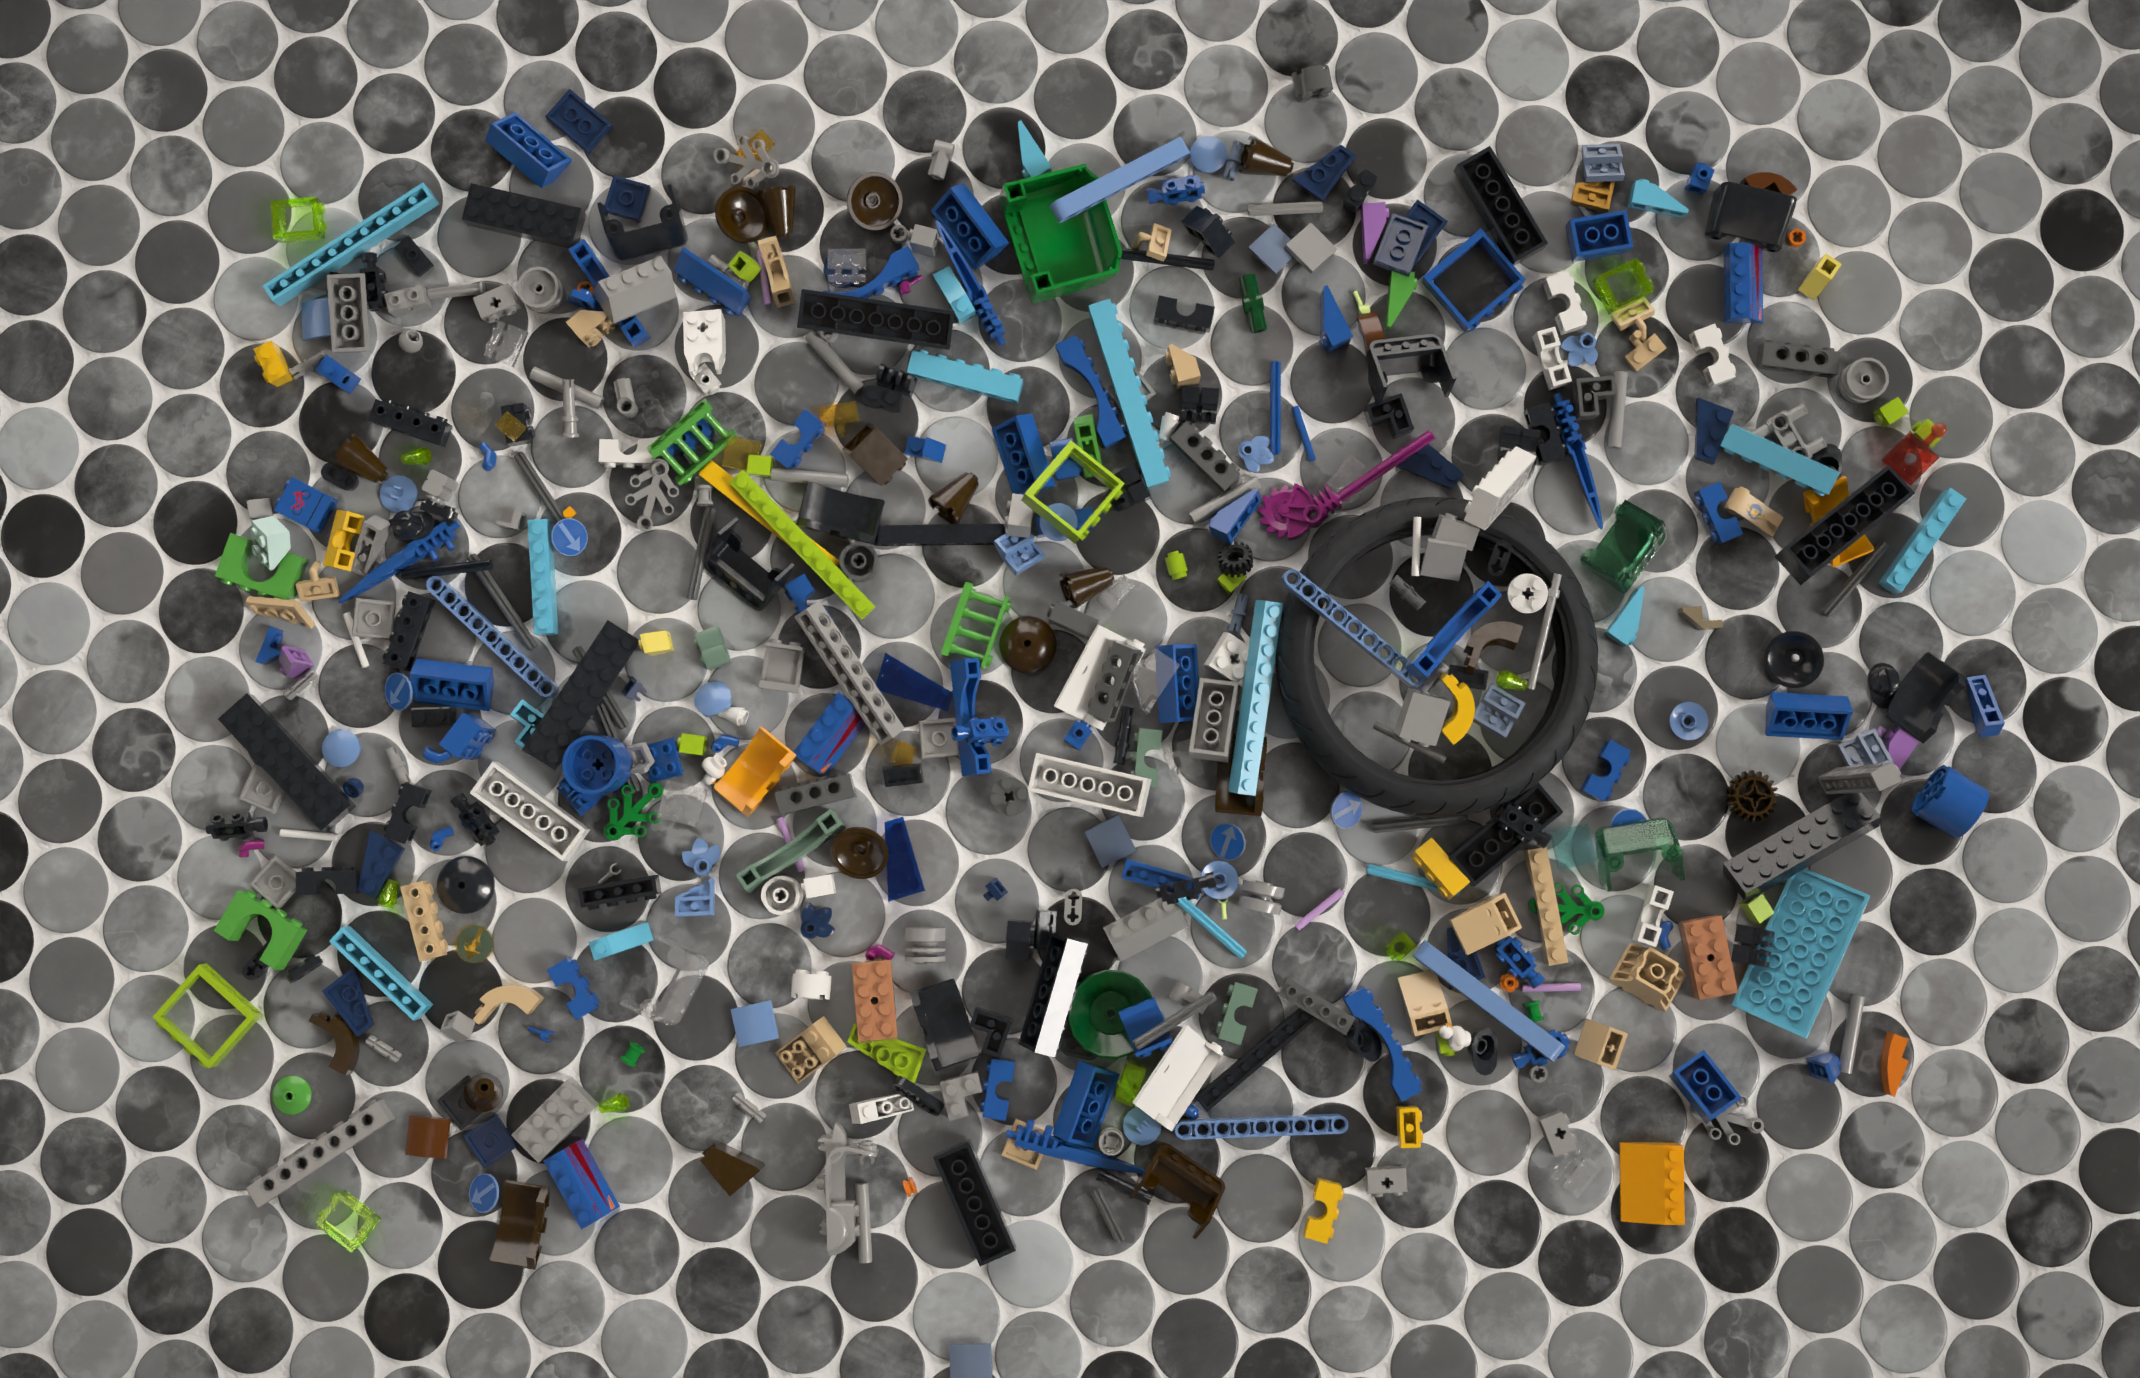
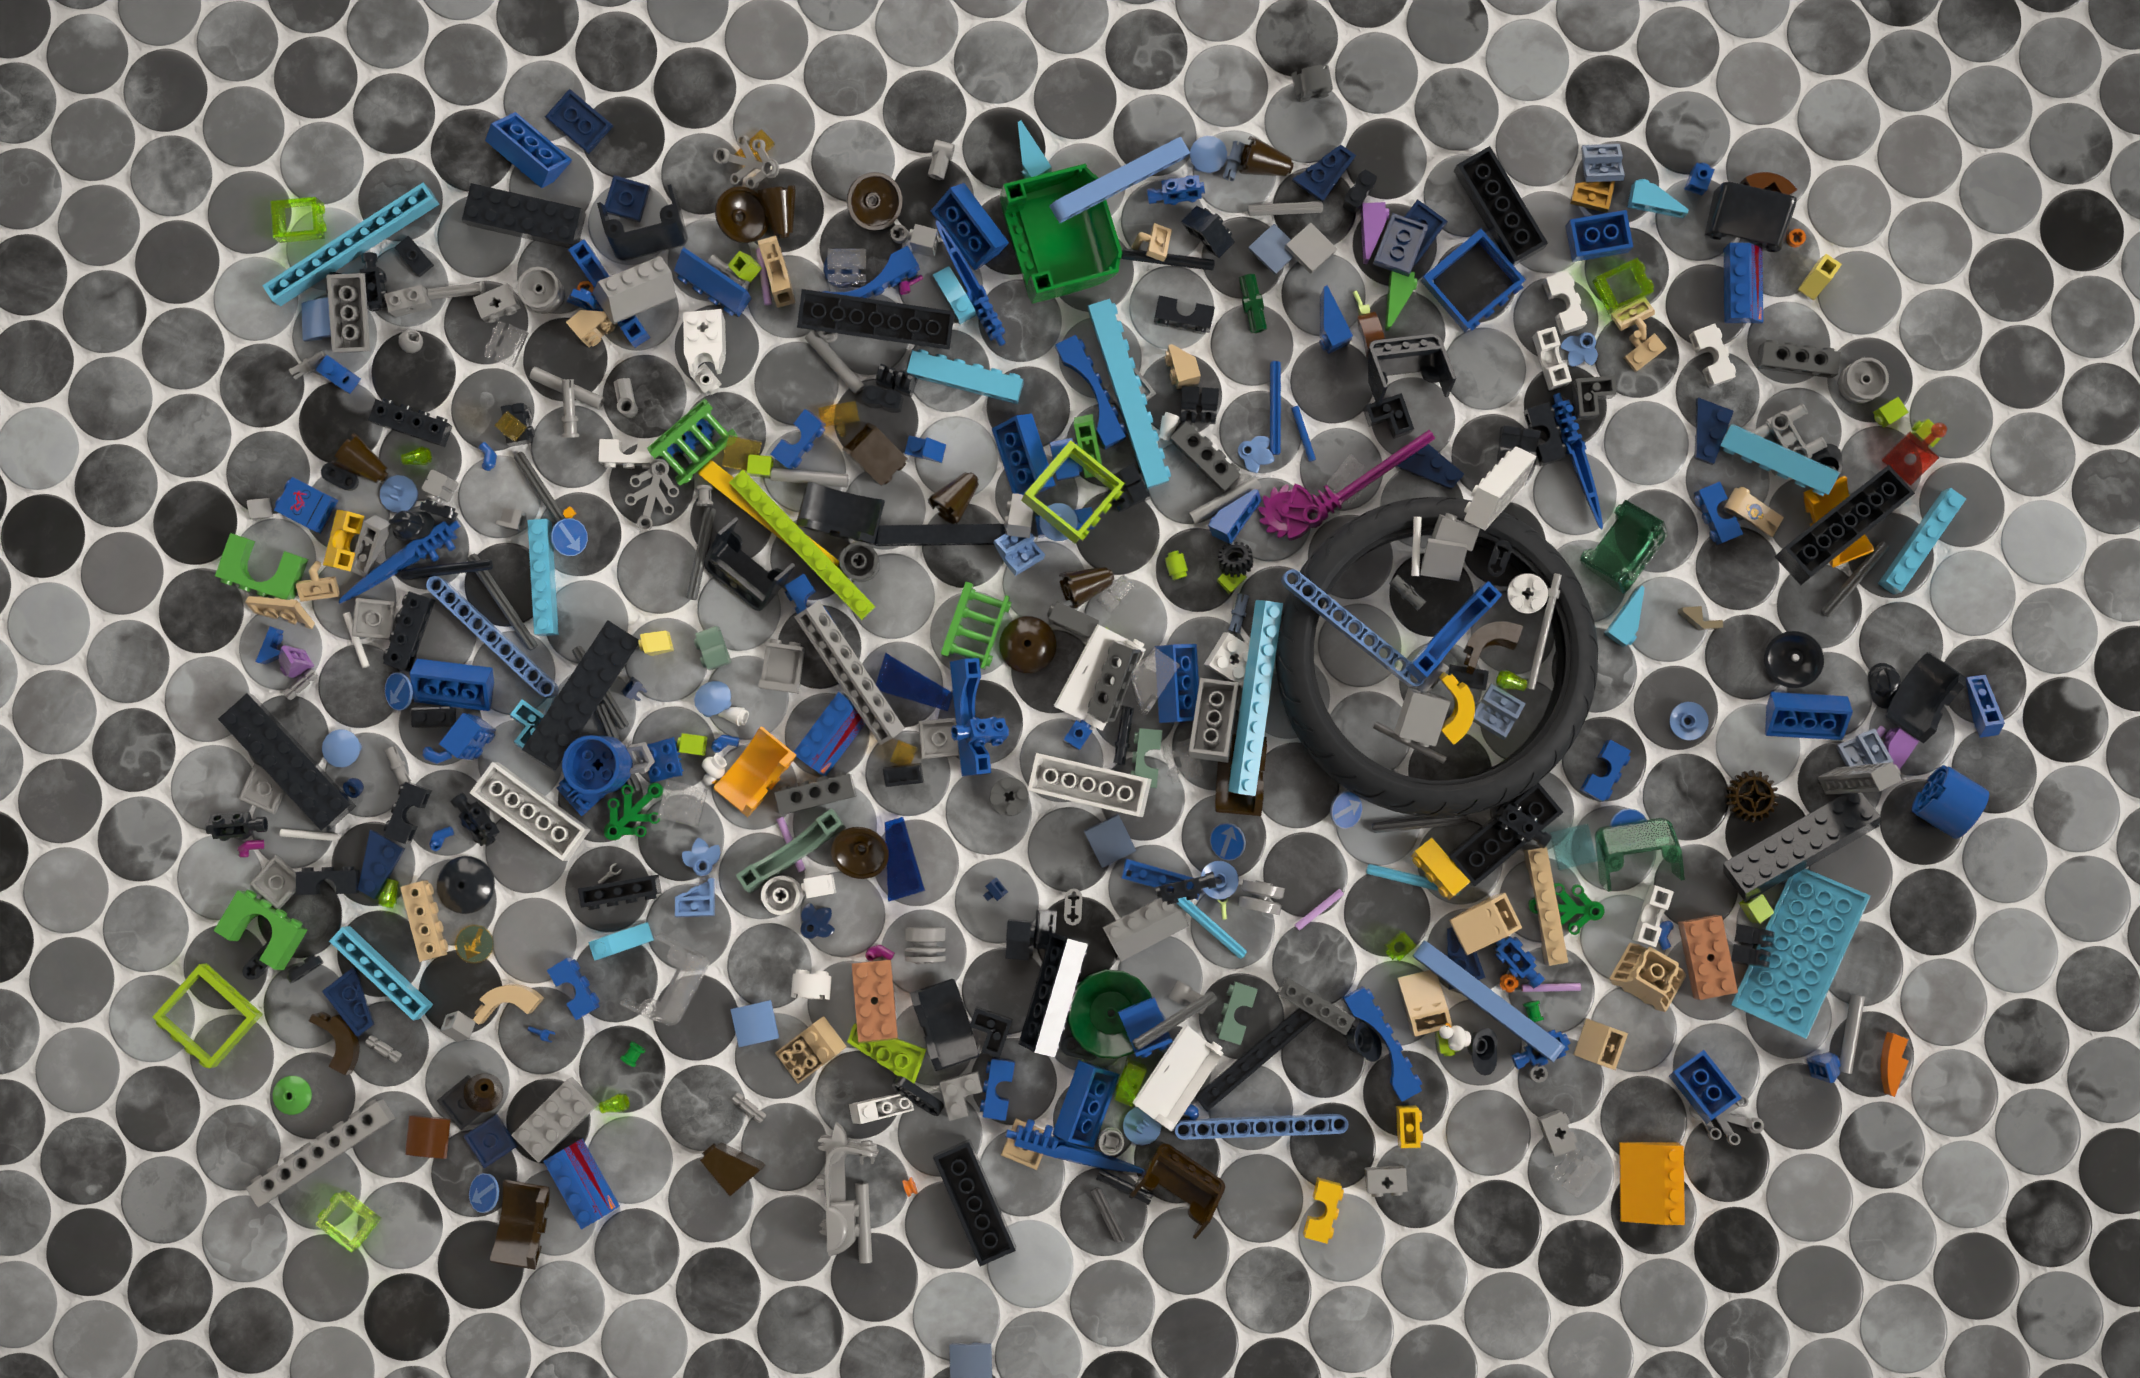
light aqua slope [250,516,291,570] -> none
yellow brick [254,341,294,387] -> none
light grey piece [1608,371,1628,449] -> none

